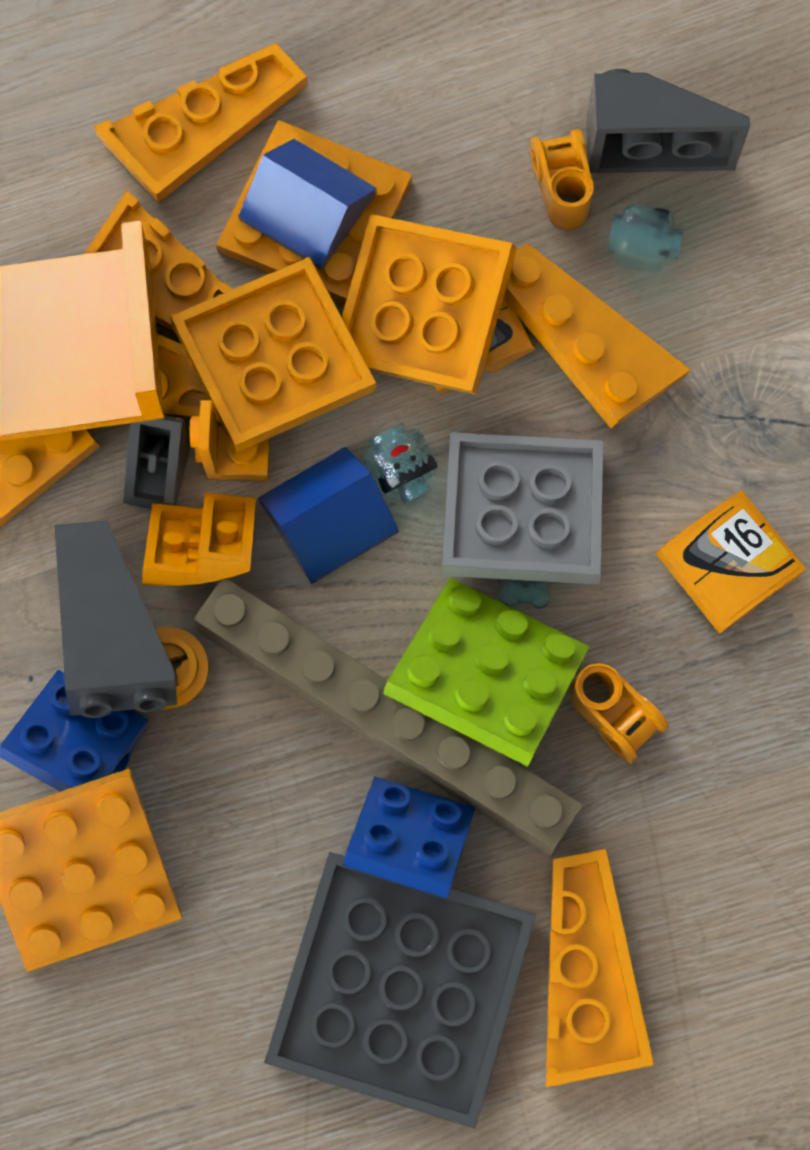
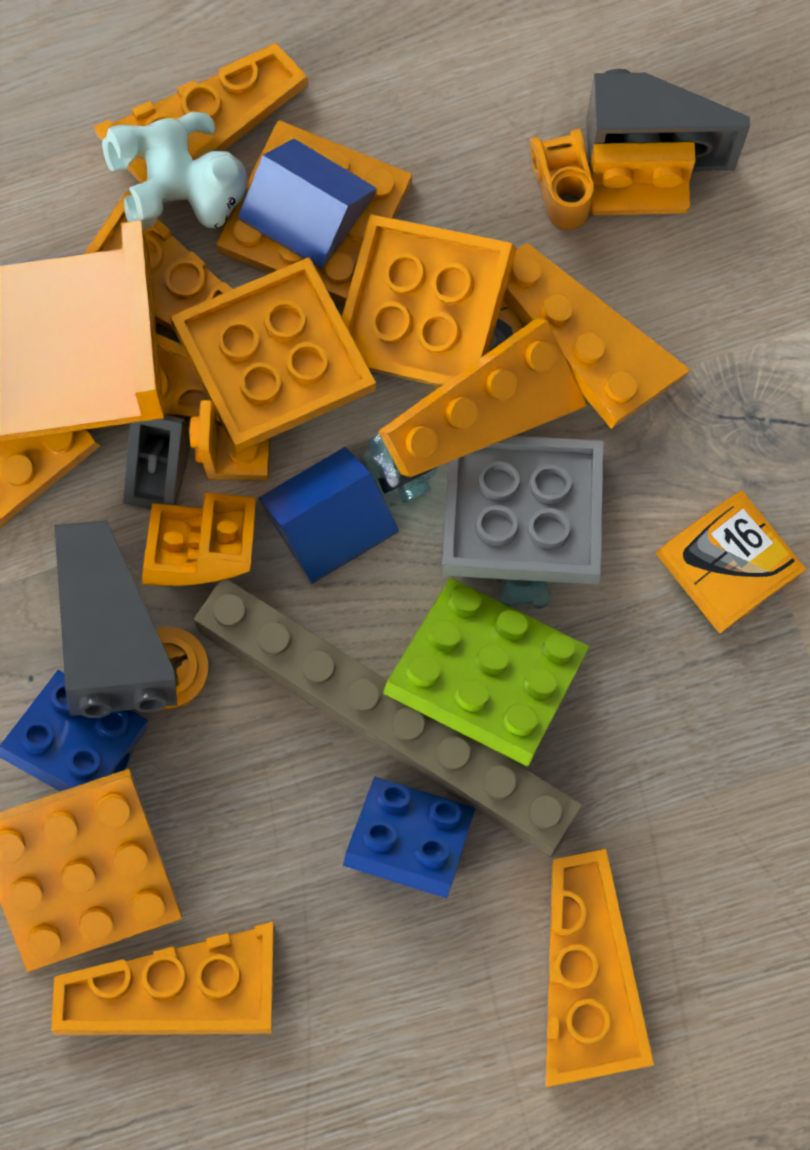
dark grey plate [264,852,536,1129] -> none
light orange piece [570,663,669,764] -> none
clear light blue head [607,204,683,273] -> none
none -> light orange wing [51,922,275,1035]
none -> light aqua animal [102,112,247,230]
none -> light orange wing [378,318,588,477]
none -> light orange bracket [589,142,696,215]

